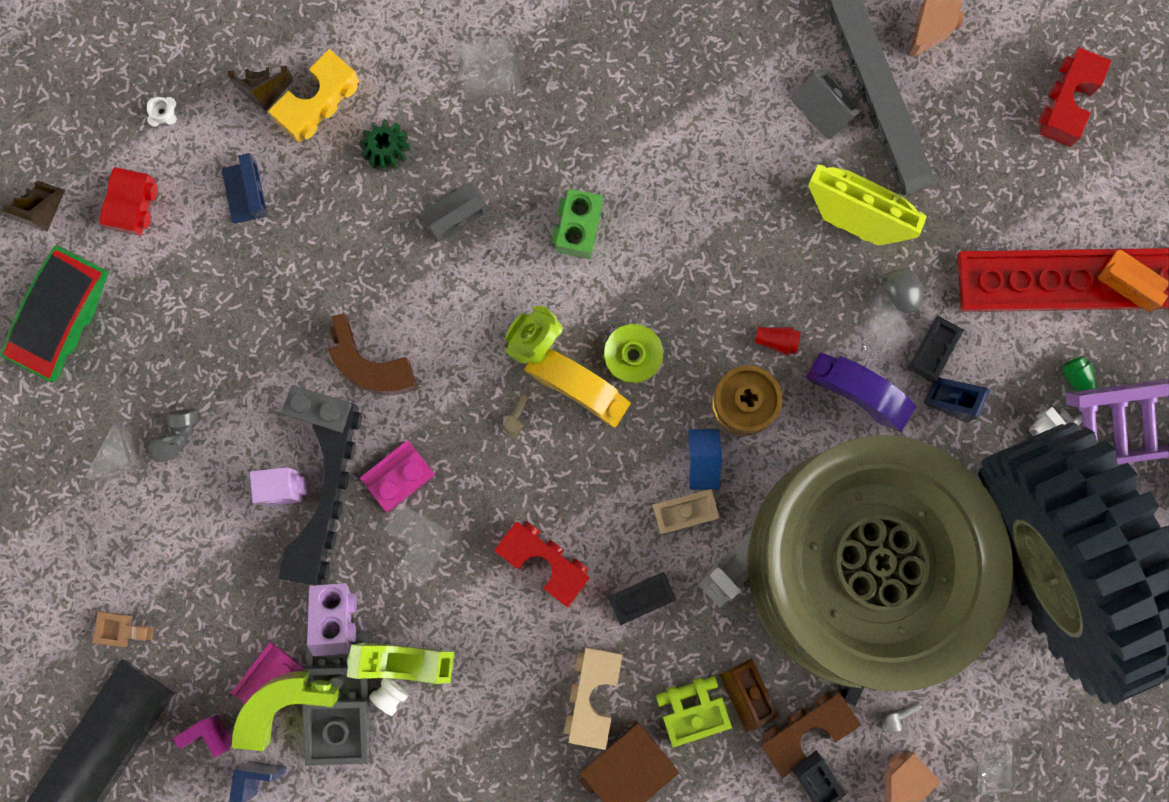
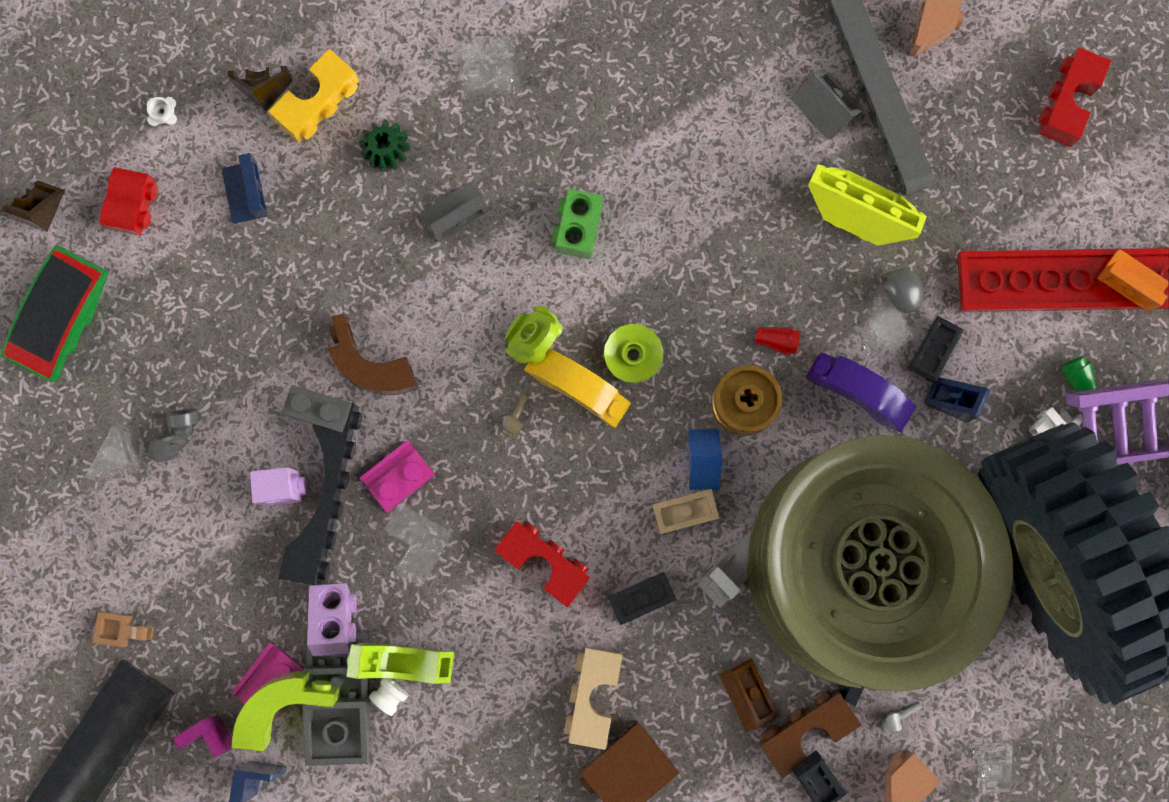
lime plate [656,676,732,748] -> none

